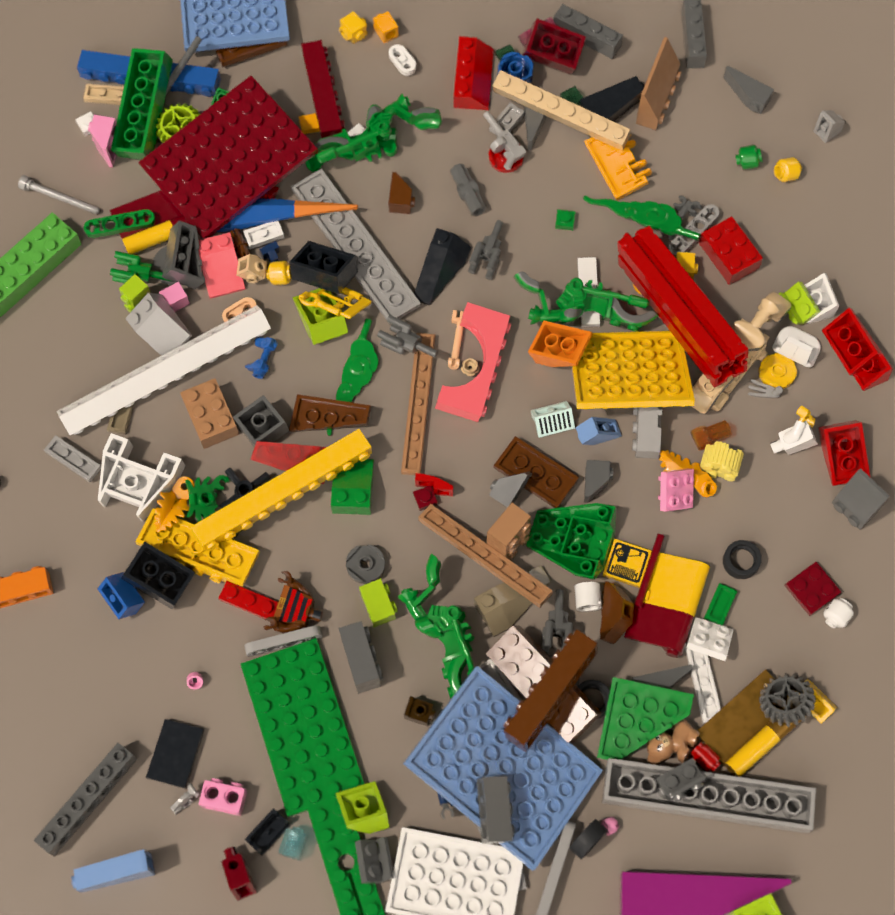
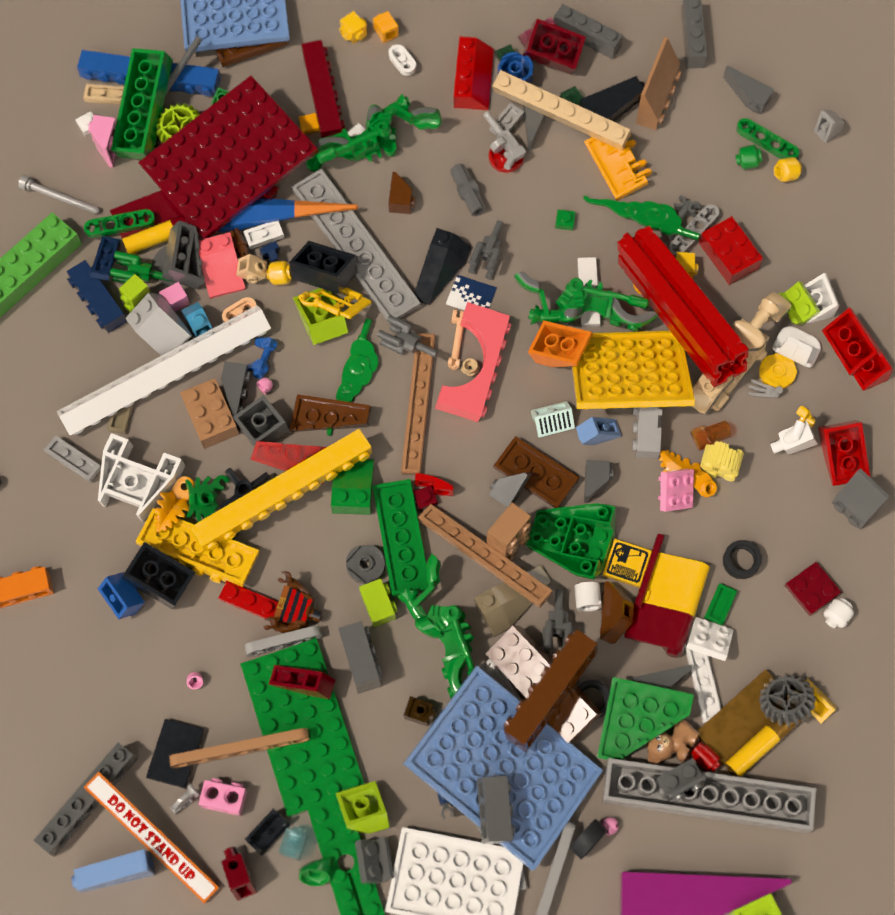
none -> dark blue brick [66,260,127,333]
none -> tile [84,772,219,903]
none -> dark blue tile [90,236,120,281]
none -> medium nougat beam [169,728,310,768]
none -> dark azure slope [181,302,213,338]
none -> dark grey slope [221,361,251,416]
none -> bright pink hinge [256,378,273,394]
none -> dark red slope [269,665,335,699]
none -> green piece [299,858,331,886]
none -> green plate [372,479,429,598]
none -> dark blue sticker [446,275,497,310]
none -> green beam [736,118,799,159]

